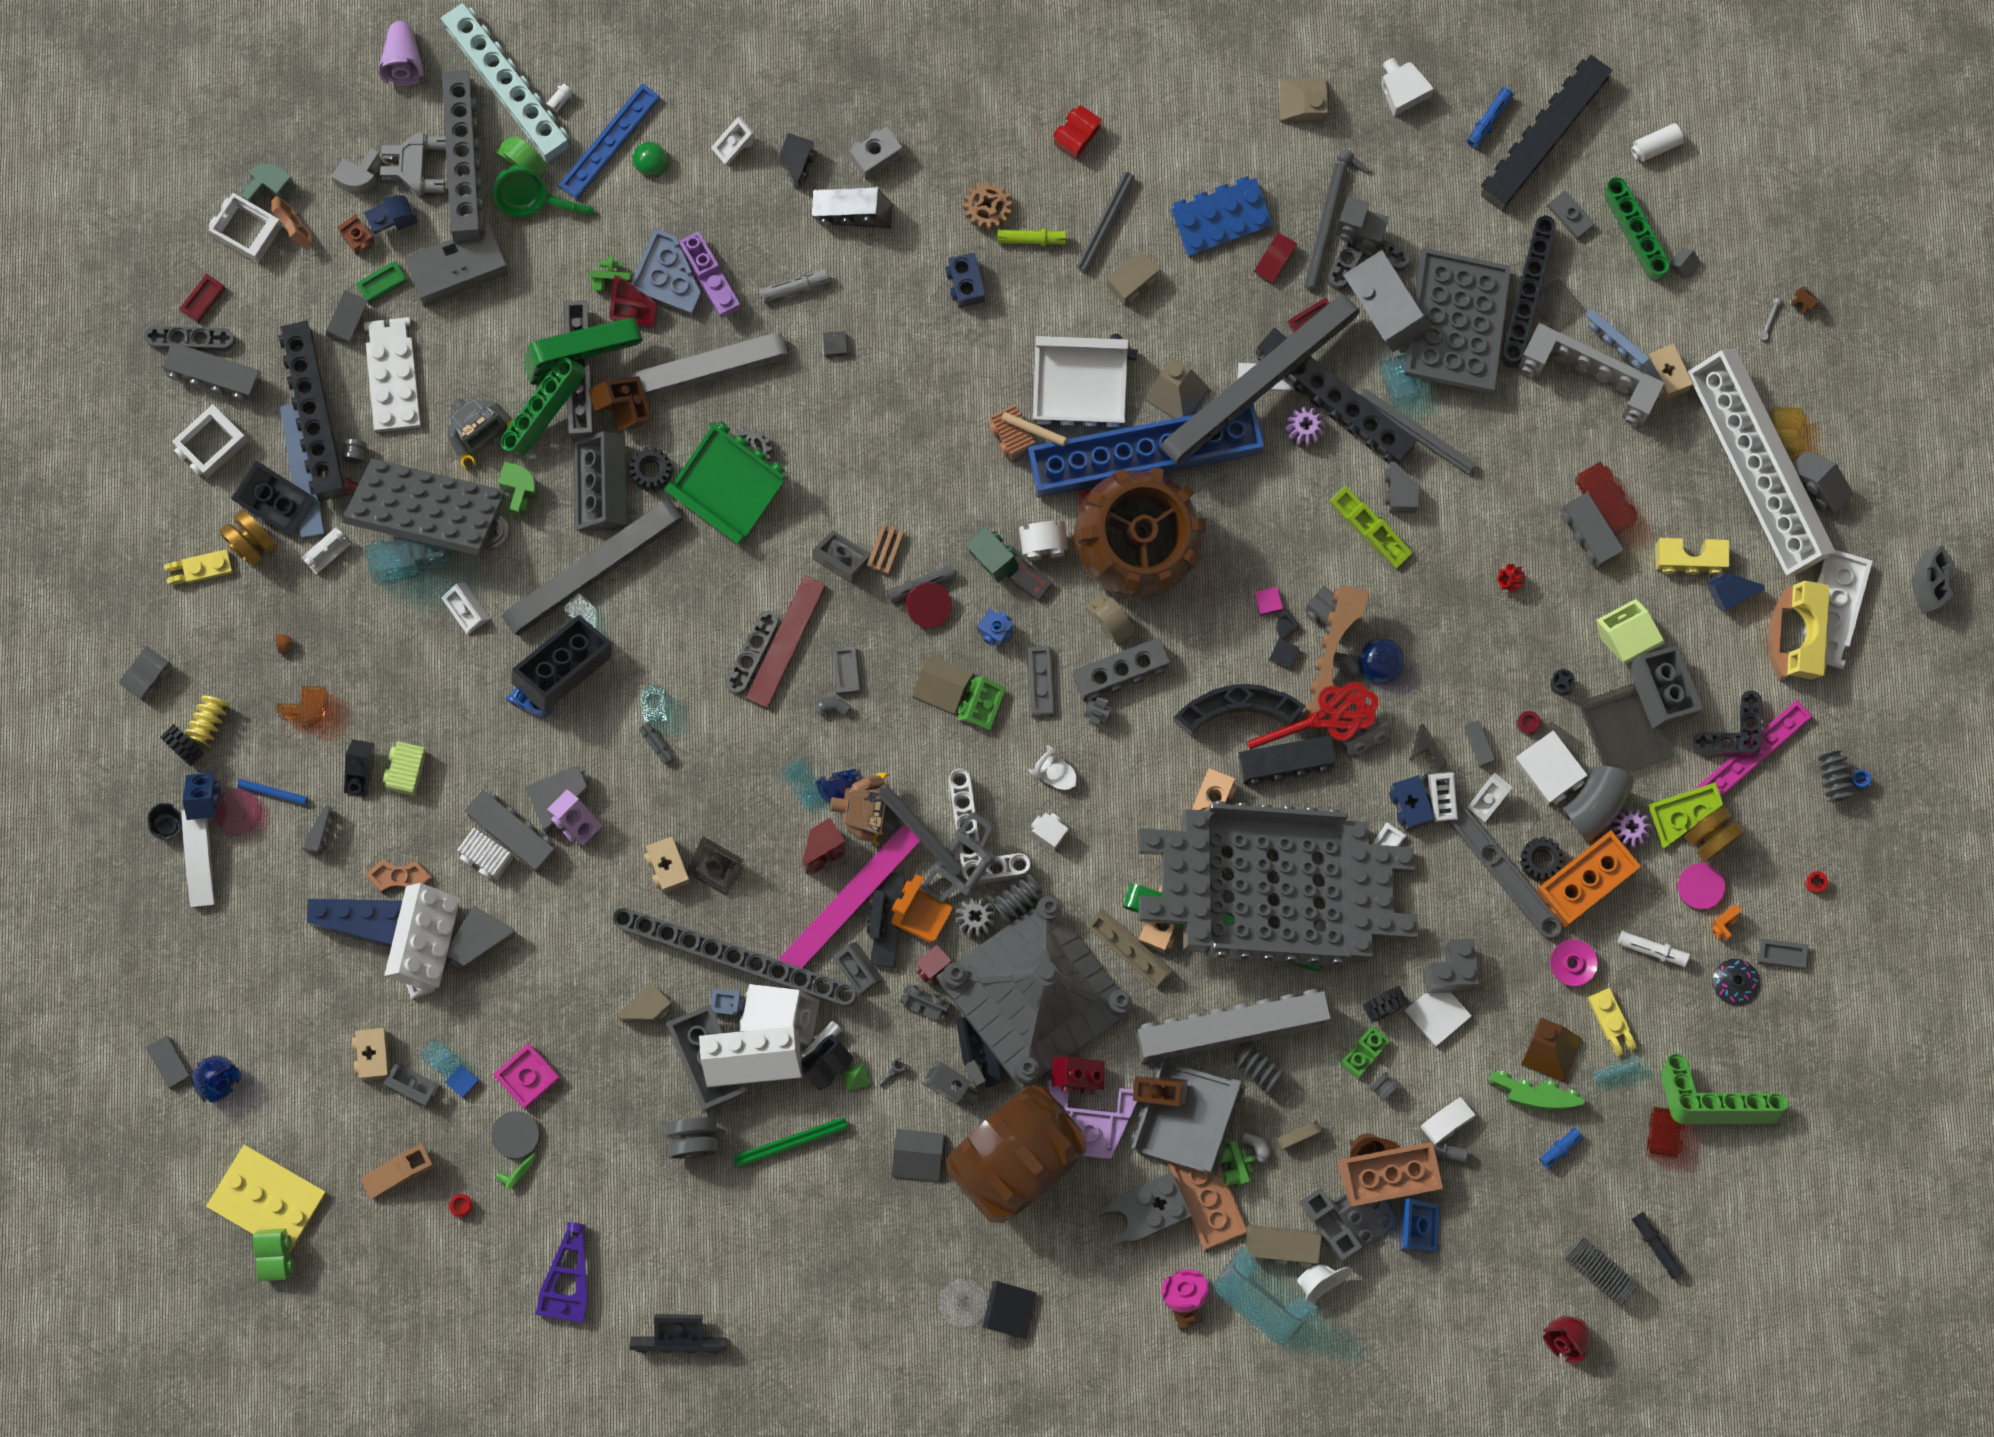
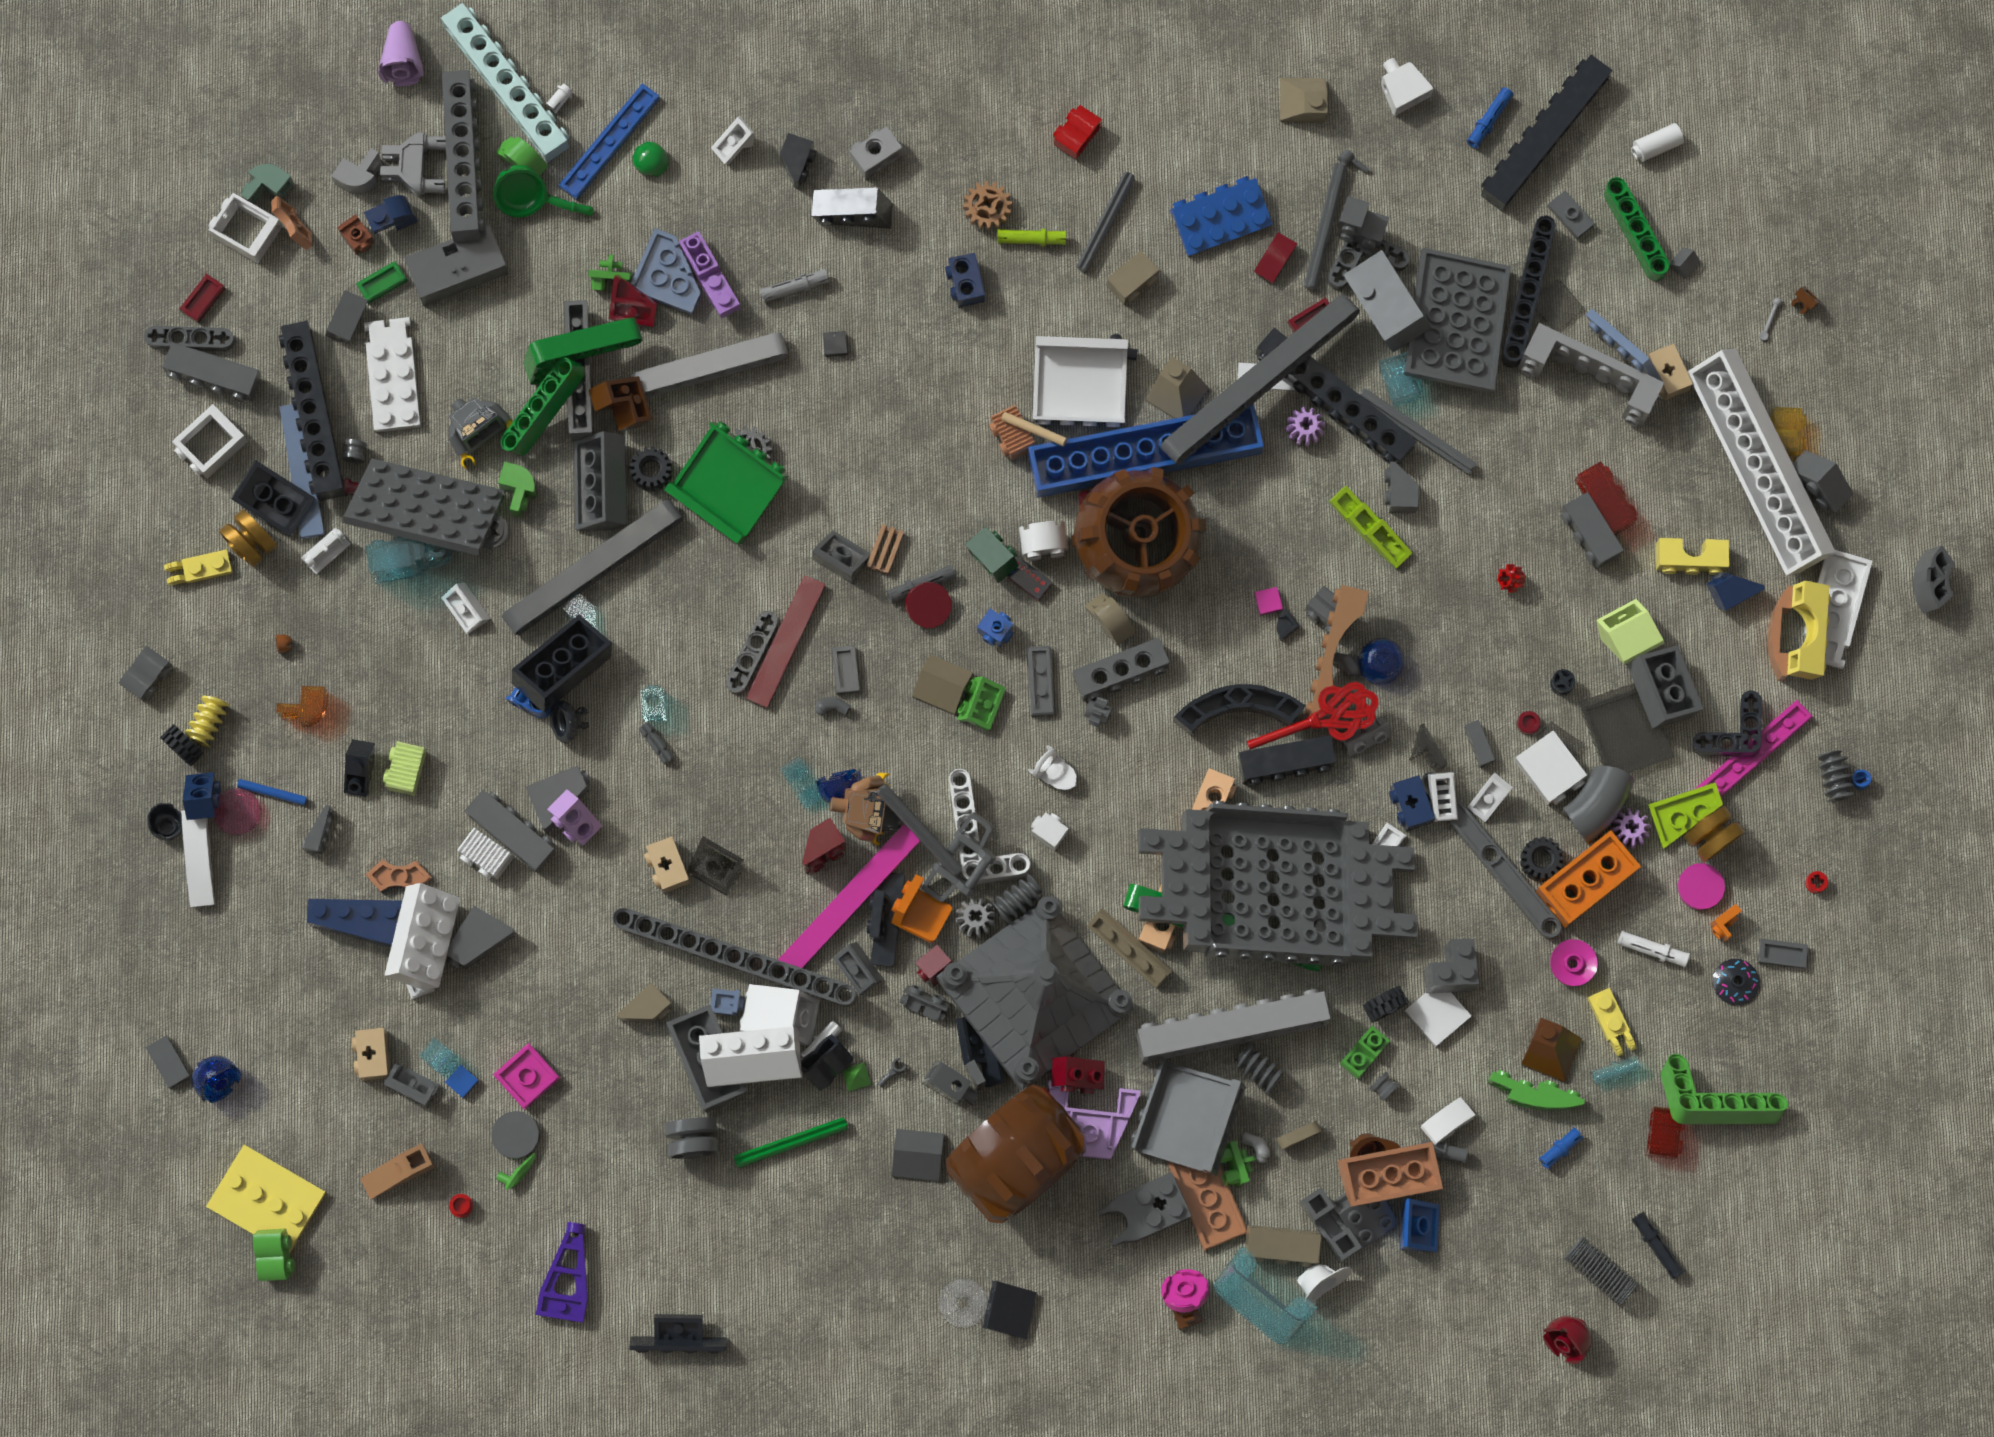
reddish brown arch [1133,1076,1188,1106] -> none
black tile [1269,638,1300,670] -> none
none -> black hair [550,700,589,743]

